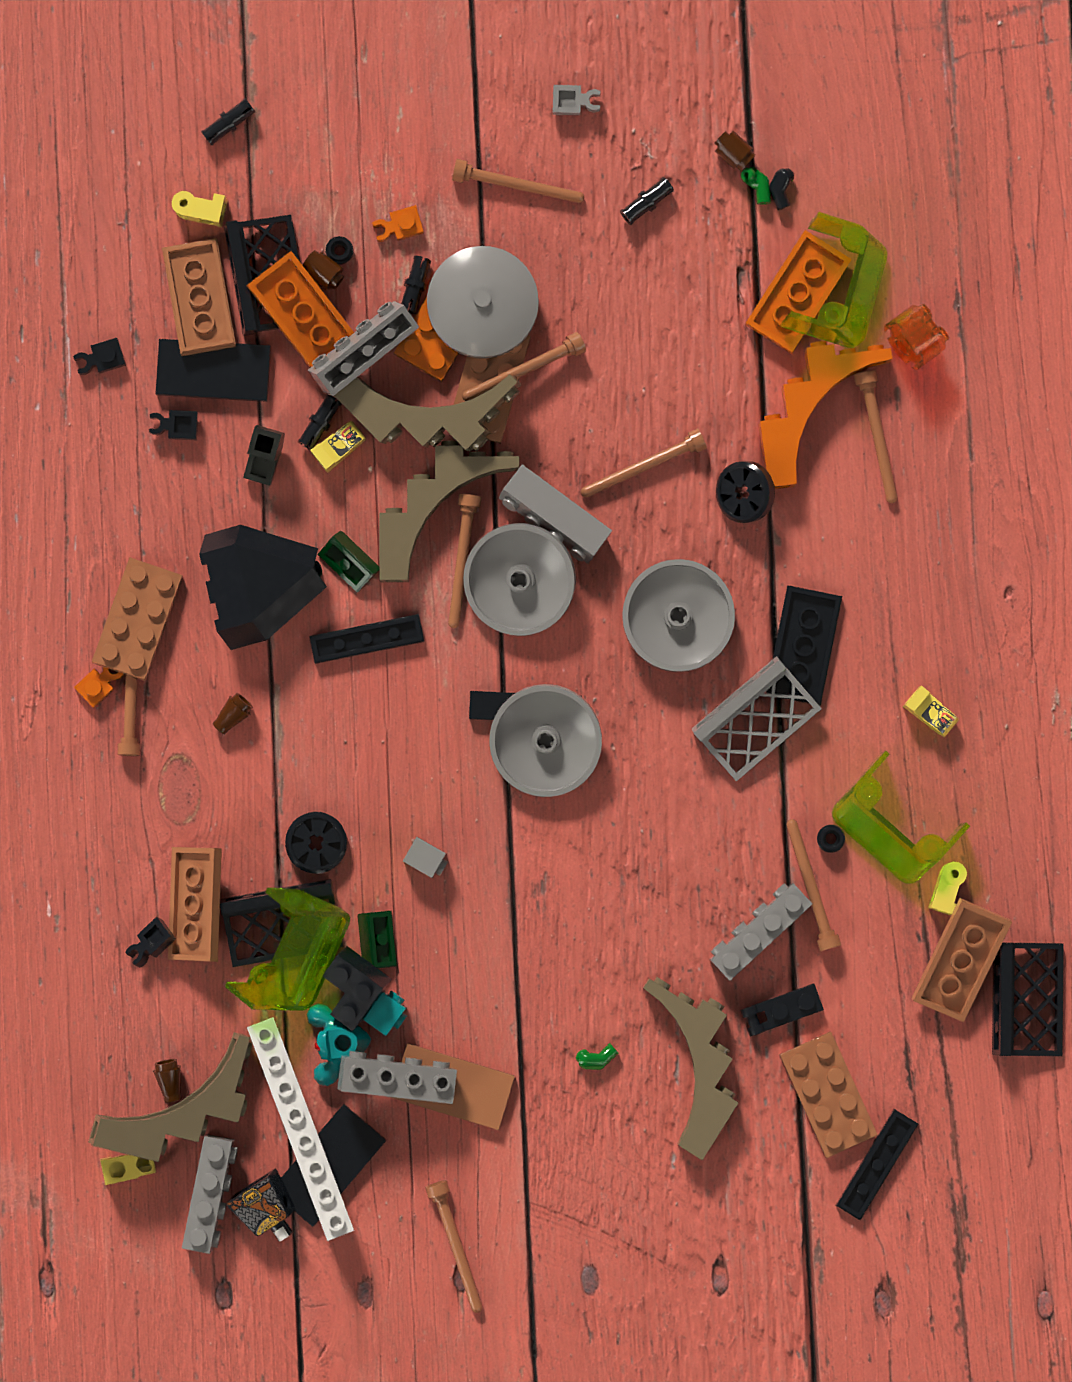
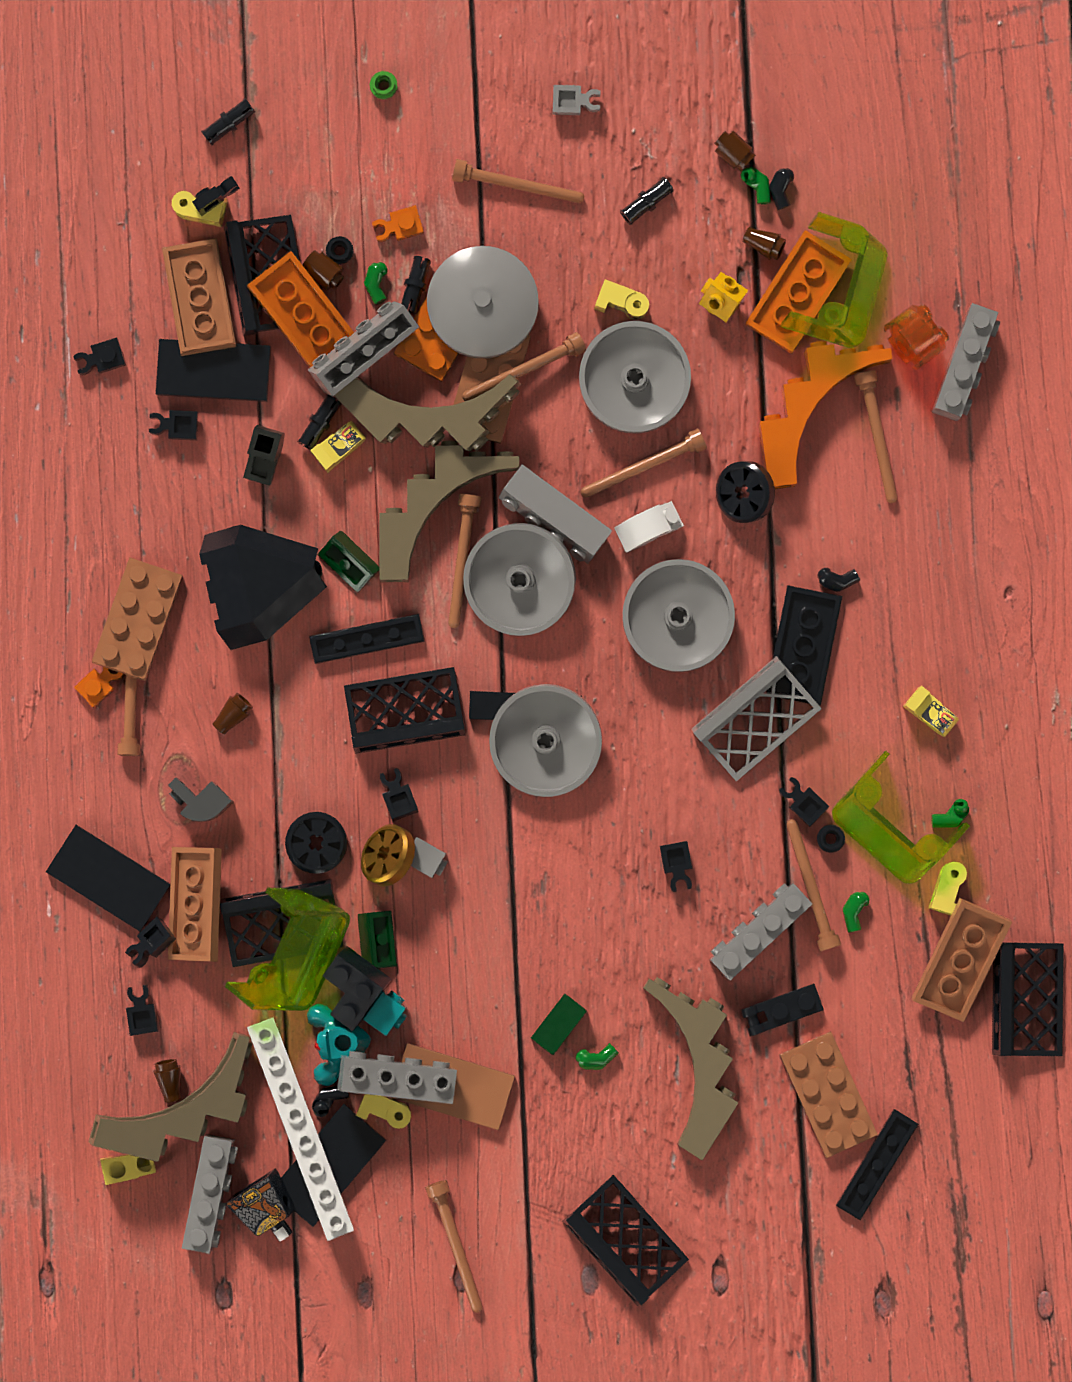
none -> black tile [46,824,171,932]
none -> black plate [126,985,159,1036]
none -> dark grey brick [168,777,234,822]
none -> black plate [192,176,240,216]
none -> black arm [312,1086,349,1117]
none -> black fence [344,667,466,754]
none -> light yellow leg [356,1094,411,1129]
none -> pearl gold wheel [361,824,415,886]
none -> green arm [364,262,388,305]
none -> bright green plate [370,71,398,99]
none -> black plate [380,768,419,822]
none -> dark green slope [531,993,587,1055]
none -> black fence [562,1175,689,1306]
none -> light grey dish [579,321,691,433]
none -> light yellow leg [594,279,649,320]
none -> white brick [614,501,684,553]
none -> black plate [659,841,692,892]
none -> yellow brick [699,272,748,322]
none -> reddish brown cone [743,227,786,260]
none -> black plate [779,777,830,827]
none -> black arm [817,568,860,592]
none -> green arm [842,892,870,933]
none -> light grey brick [931,303,1000,421]
none -> green arm [931,799,969,828]

